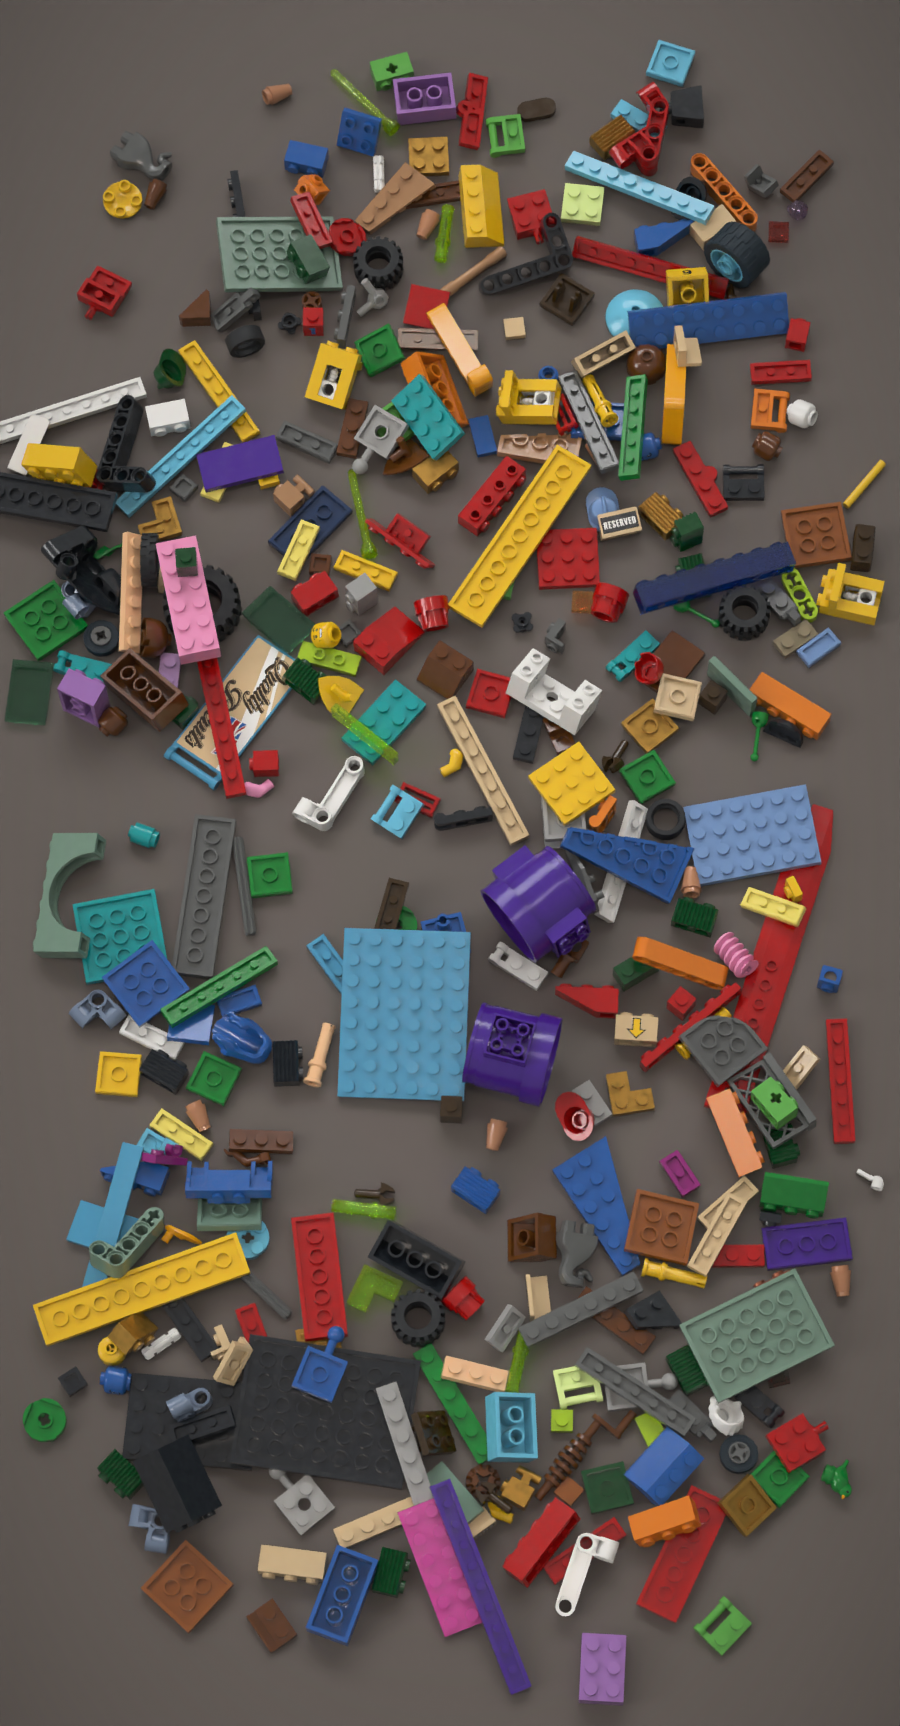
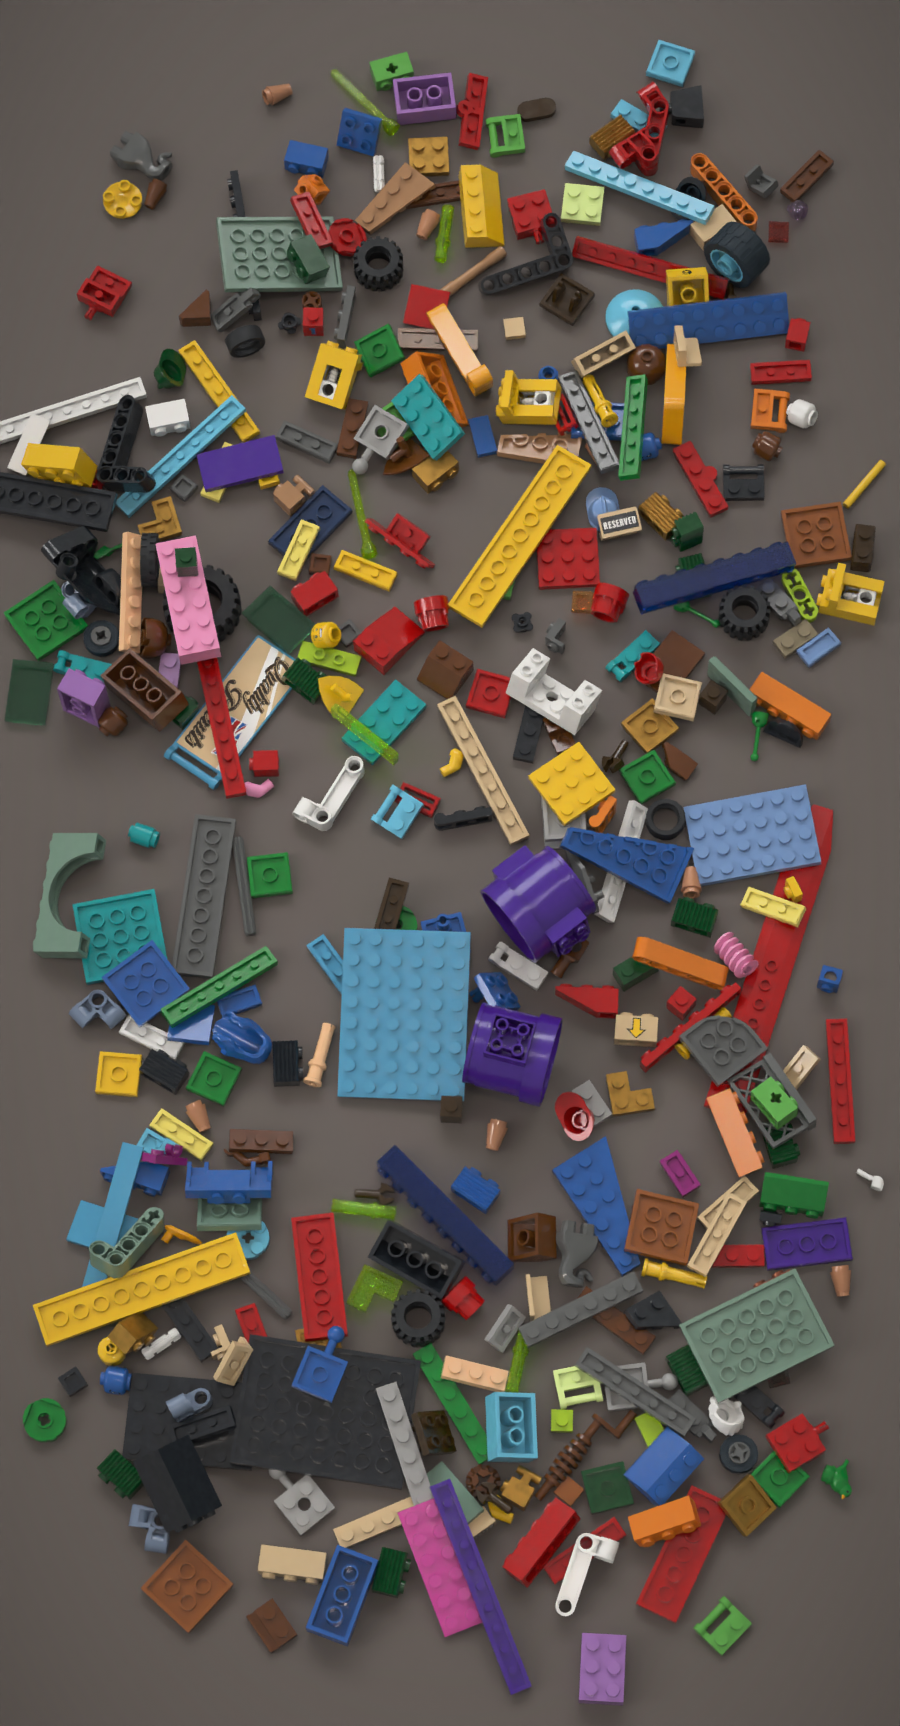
light grey brick [345,573,378,616] -> none
light grey piece [356,278,389,317] -> none
red brick [458,456,527,537] -> none
none -> clear blue brick [377,1145,514,1286]
none -> blue plate [469,972,521,1010]
none -> reddish brown slope [662,741,698,781]

